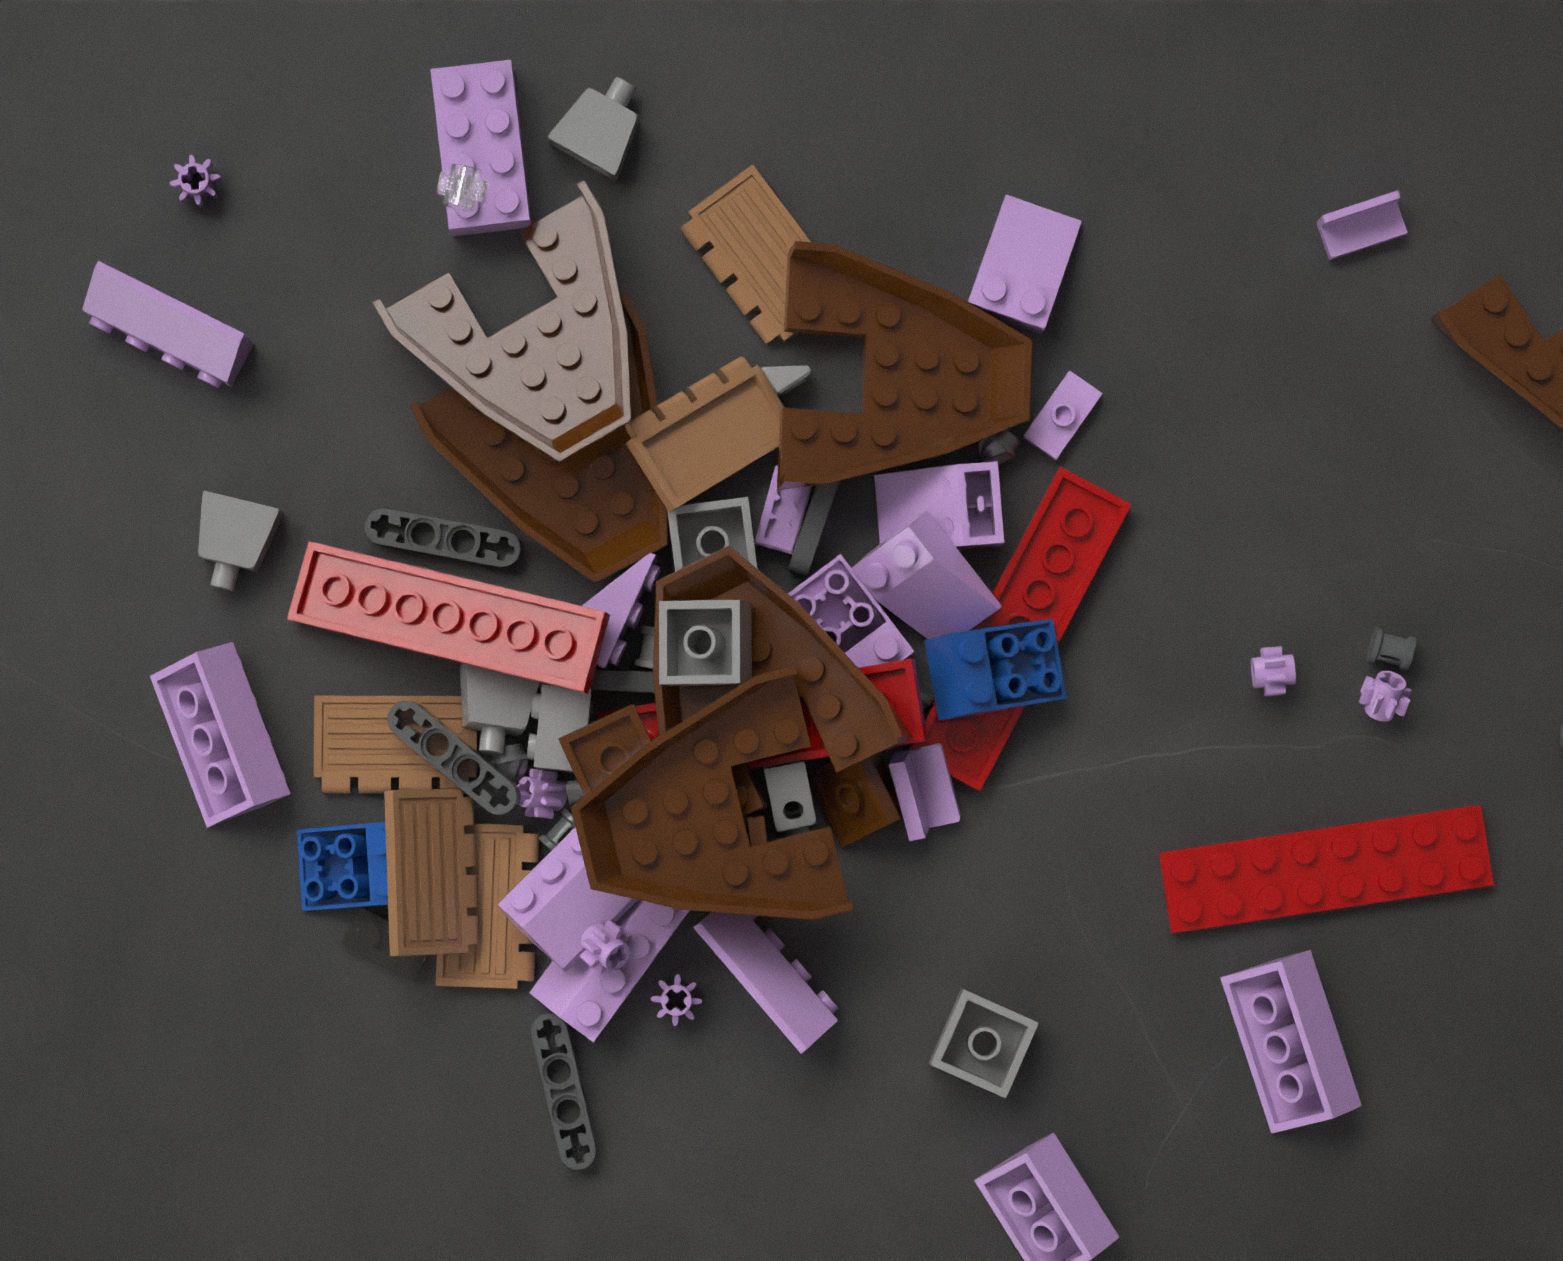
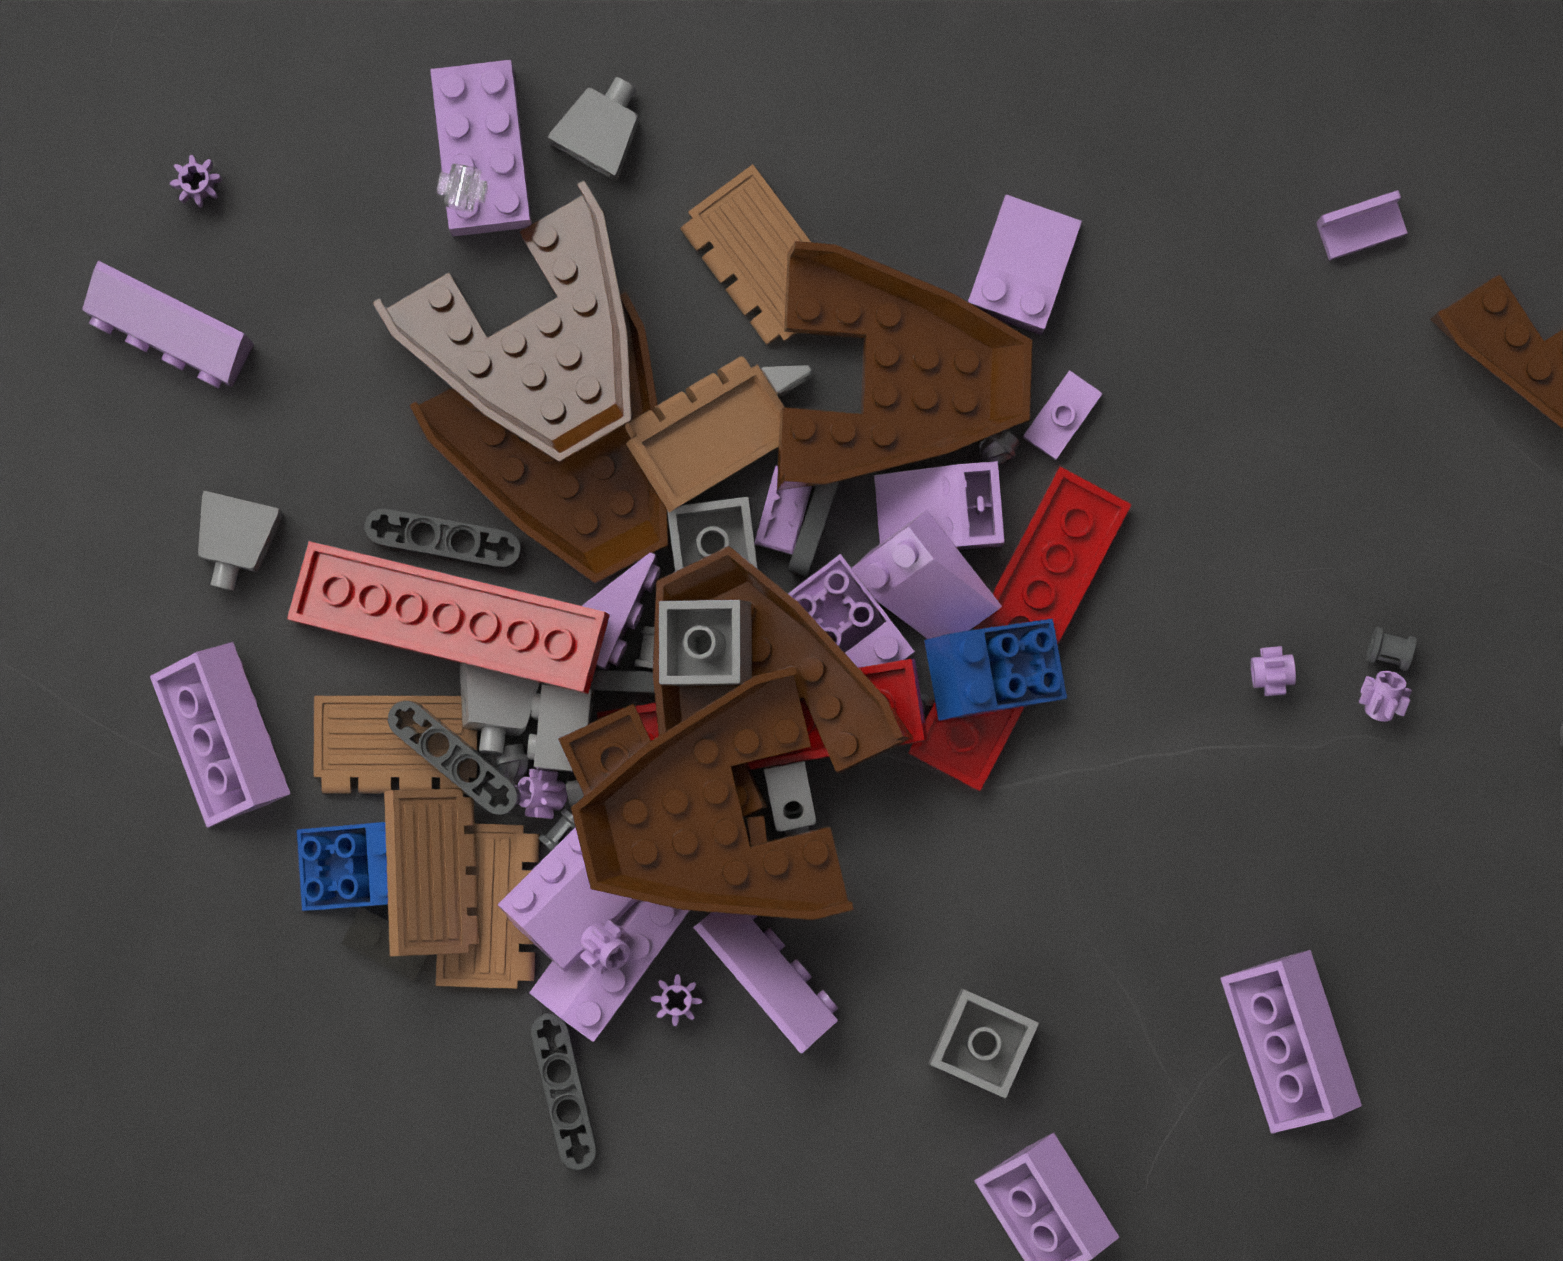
reddish brown bracket [807,754,903,847] -> none
lavender panel [889,743,961,841] -> none
red plate [1158,805,1494,933] -> none

